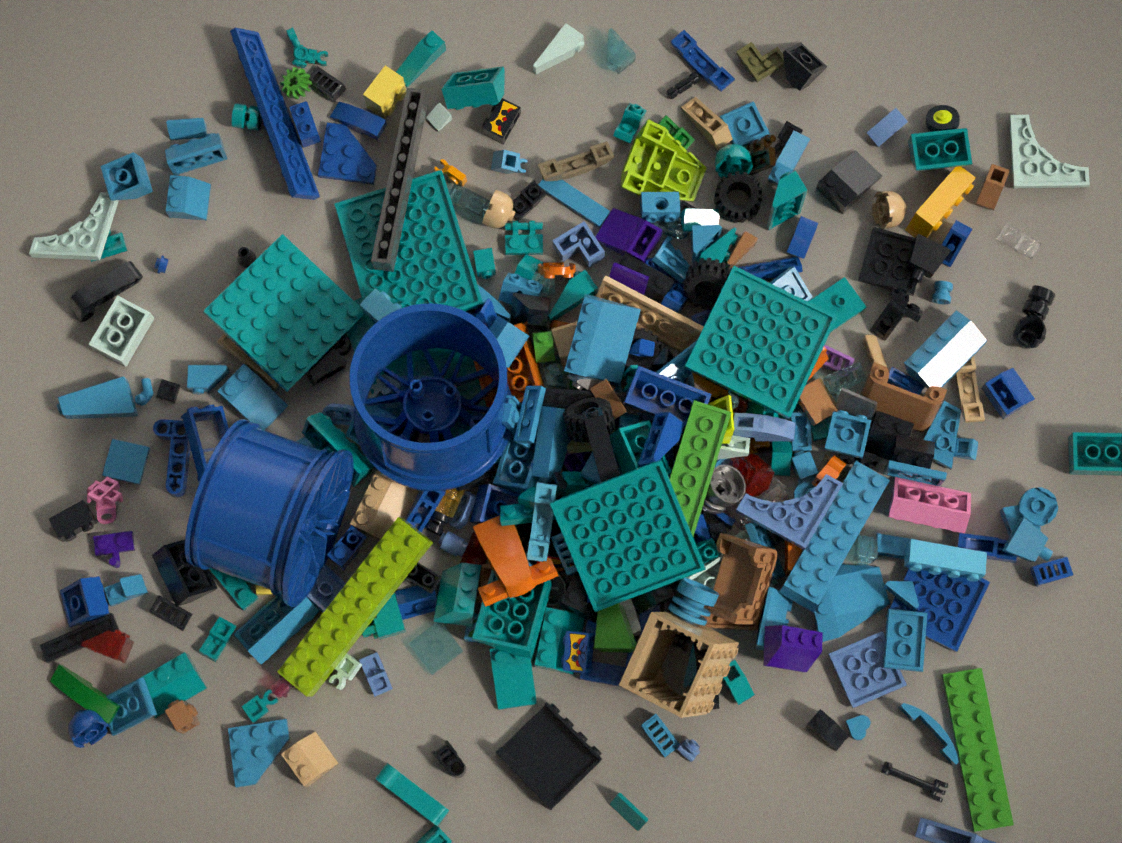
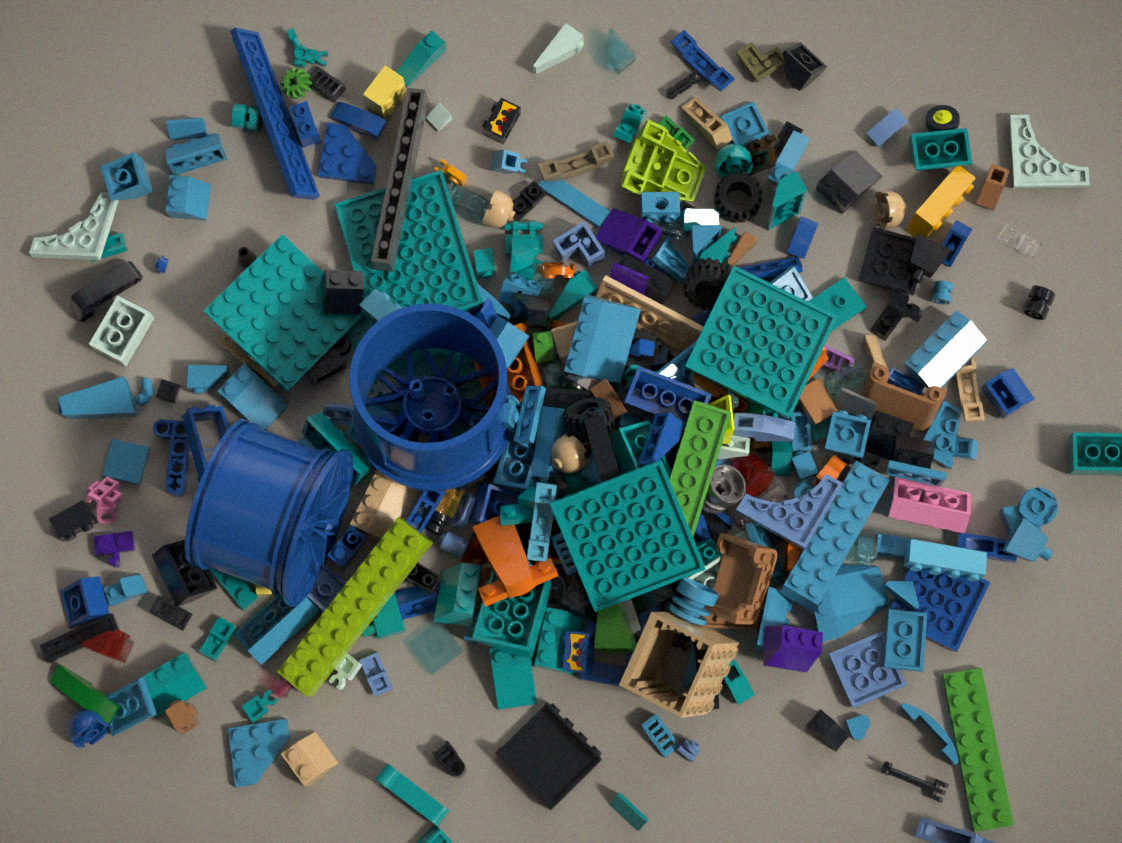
teal slope [441,66,505,110] -> none
blue slope [661,281,689,314] -> none
black hair [1013,315,1047,349] -> none
blue slope [1030,557,1074,587] -> none
none -> black slope [321,270,364,315]
none -> teal slope [510,237,538,272]
none -> tan cylinder [551,434,589,474]

